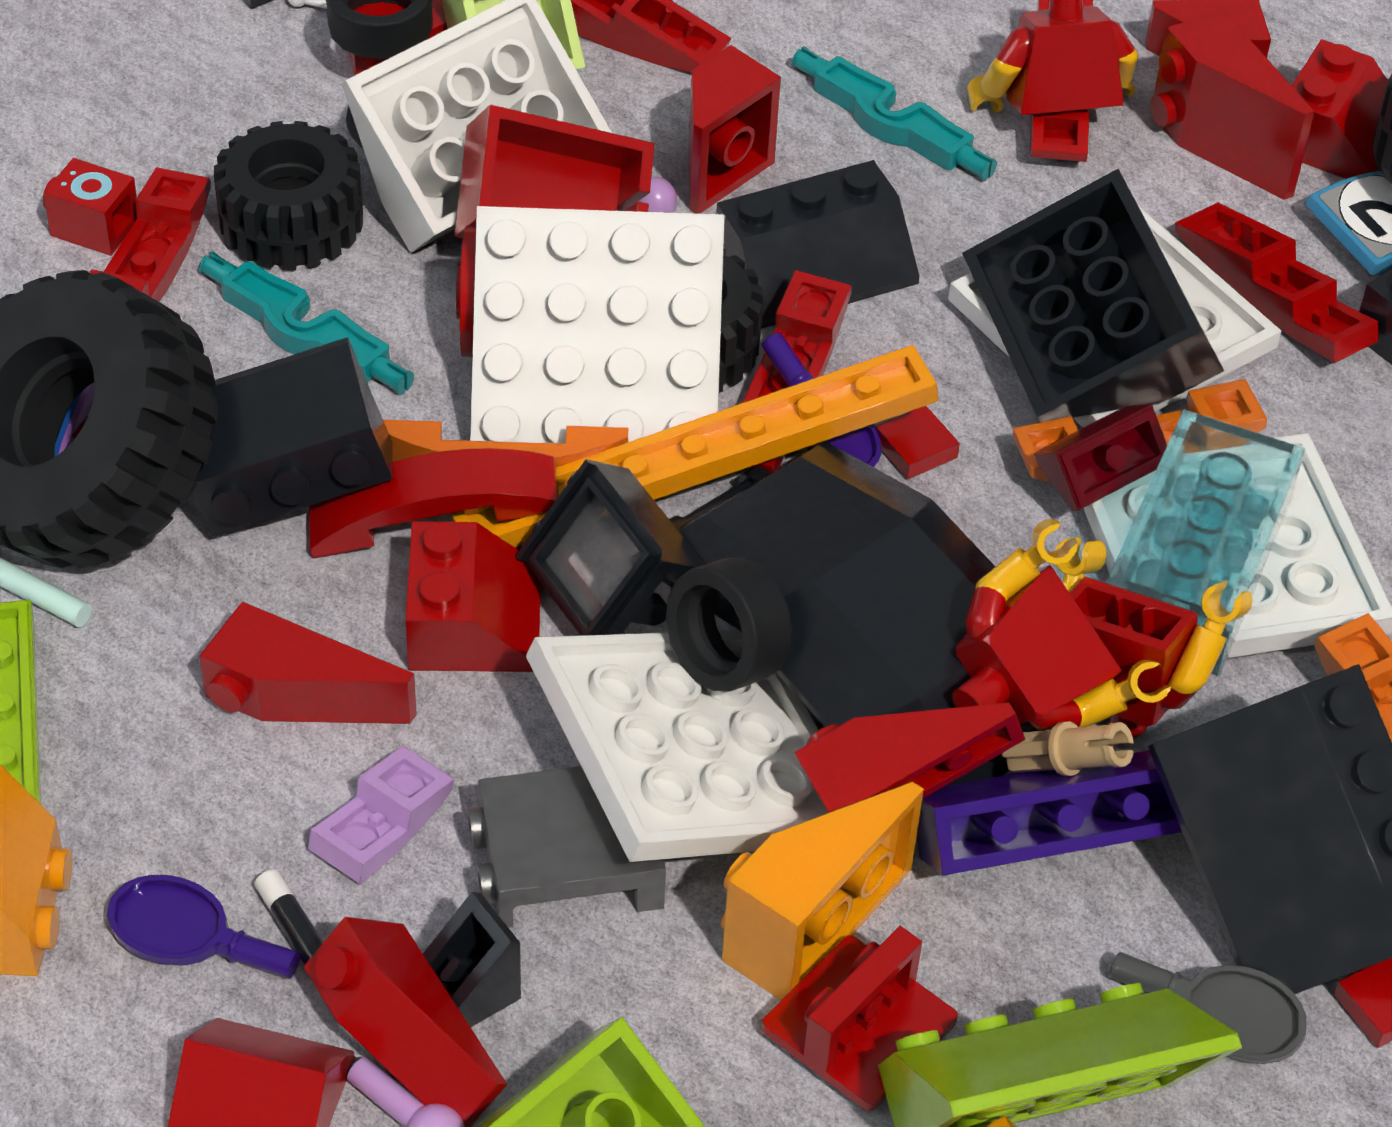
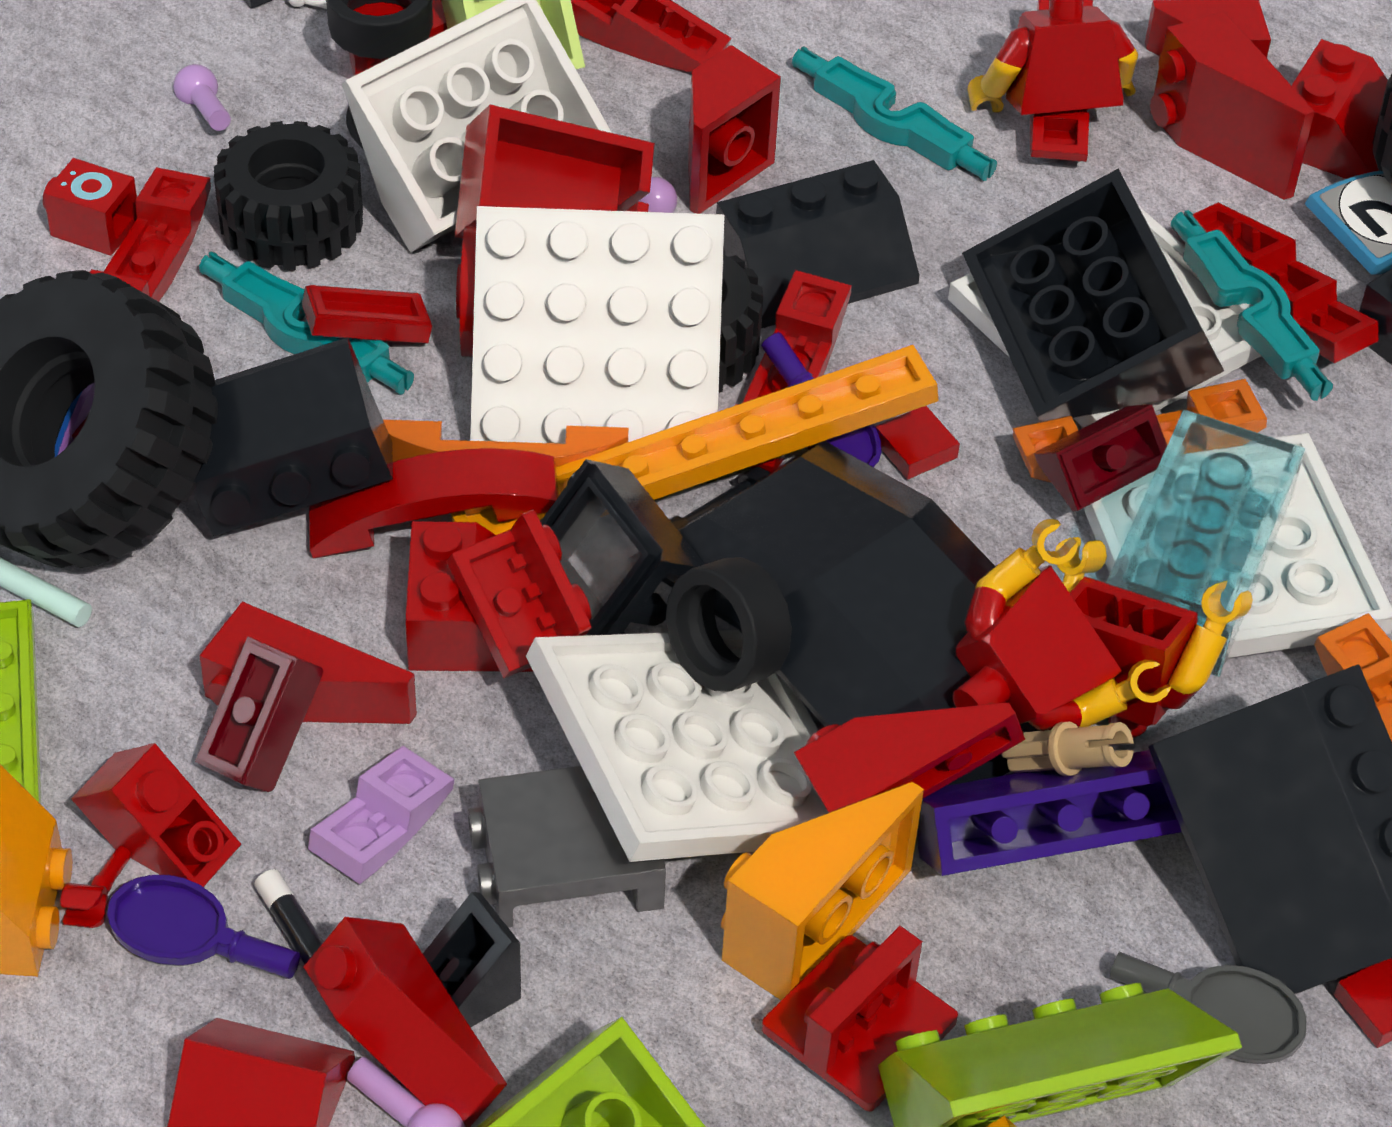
none -> red hand [60,846,132,928]
none -> red slope [71,743,241,887]
none -> lavender bar [173,64,231,131]
none -> dark red slope [195,637,323,792]
none -> red tile [302,285,432,343]
none -> red bracket [446,510,591,679]
none -> teal piece [1171,210,1333,401]

